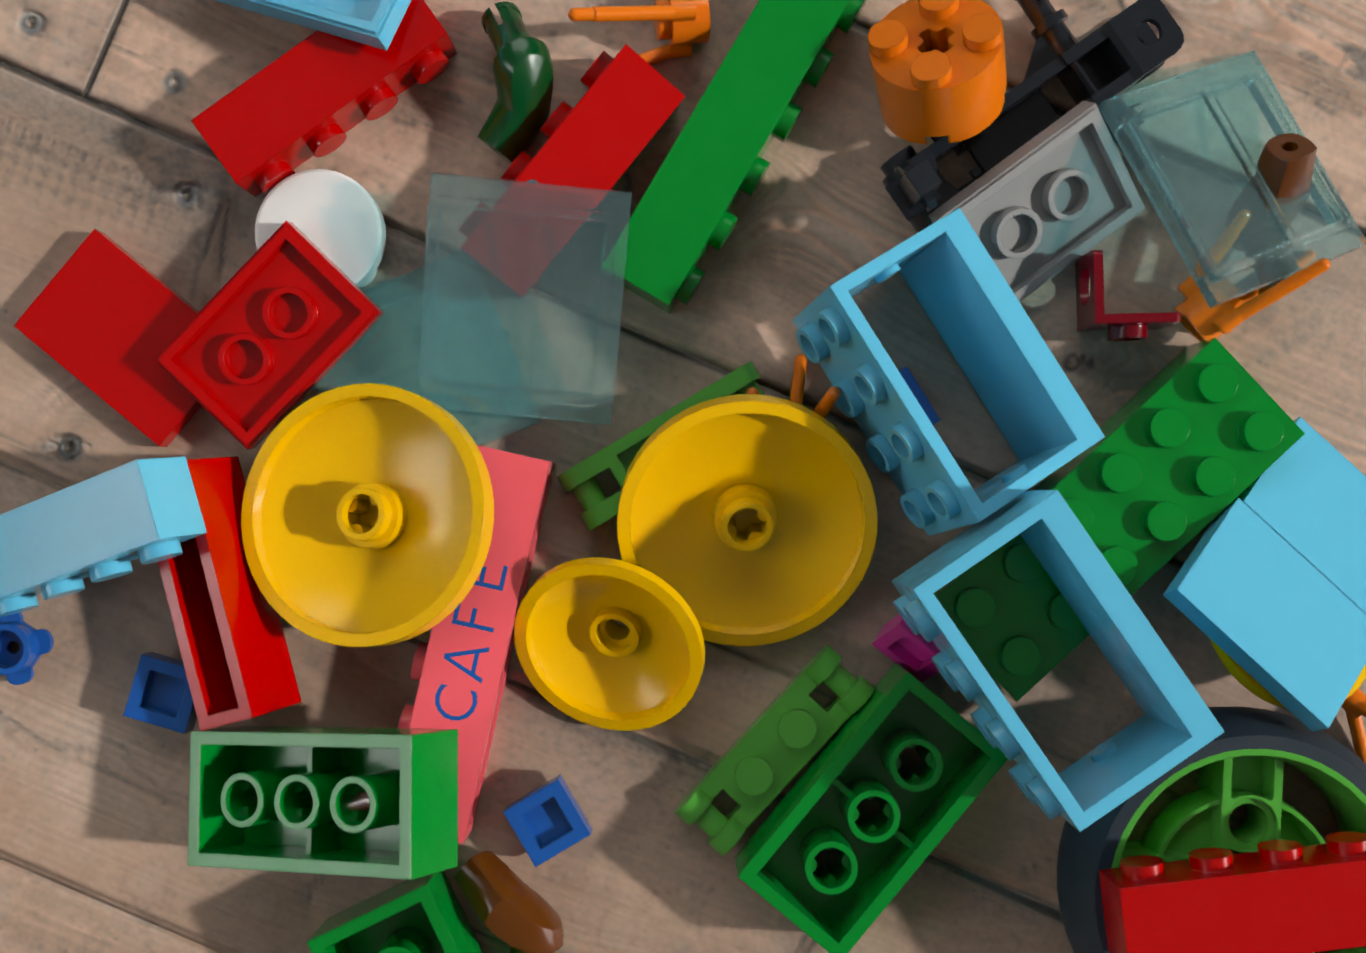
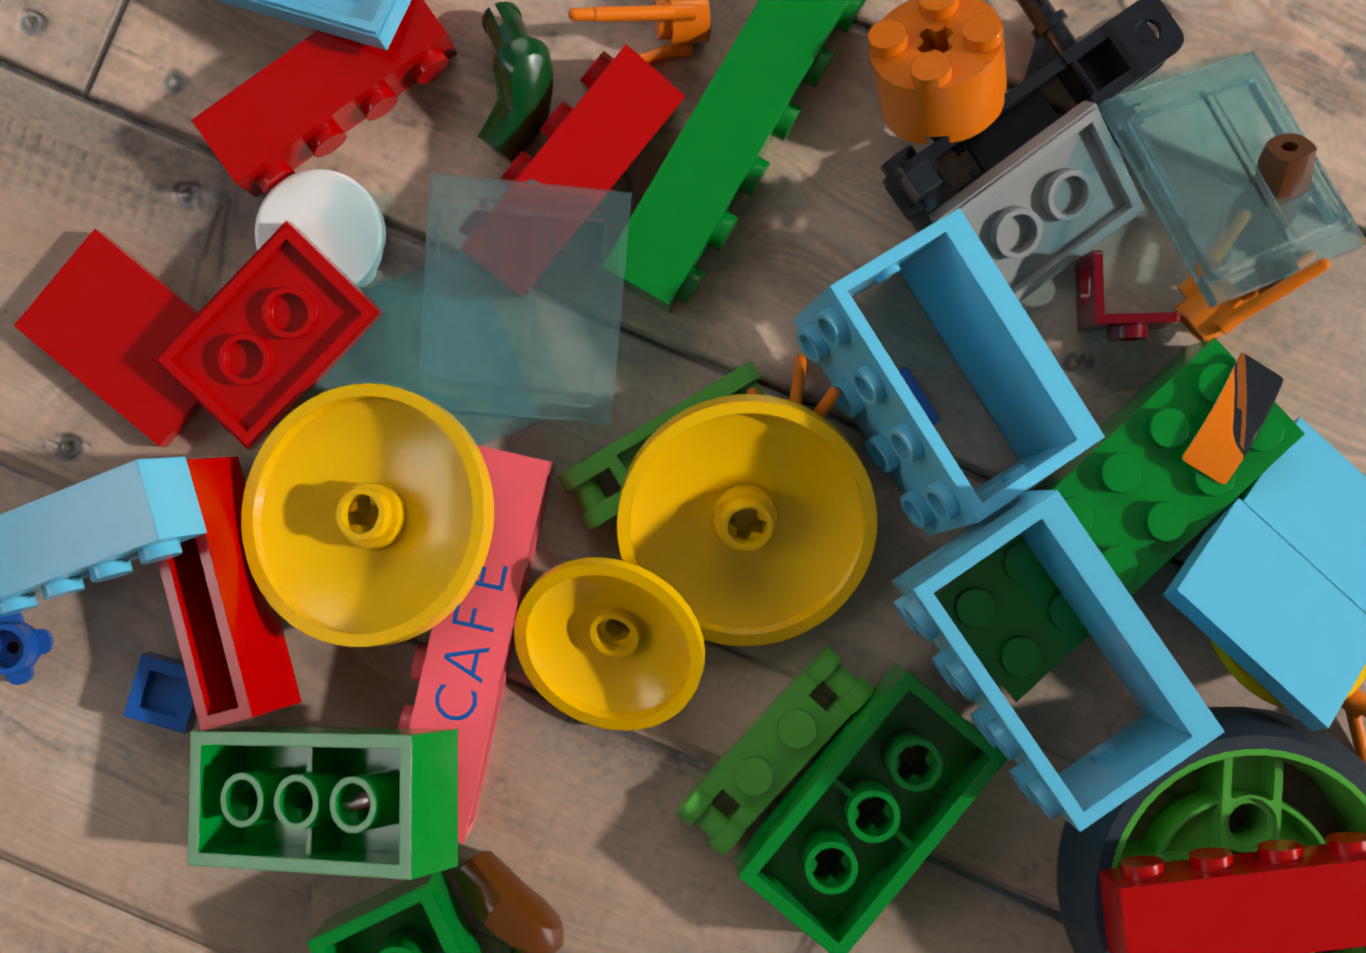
blue plate [503,774,592,867] -> none
dark pink plate [872,614,940,683] -> none
none -> sticker [1182,353,1283,484]

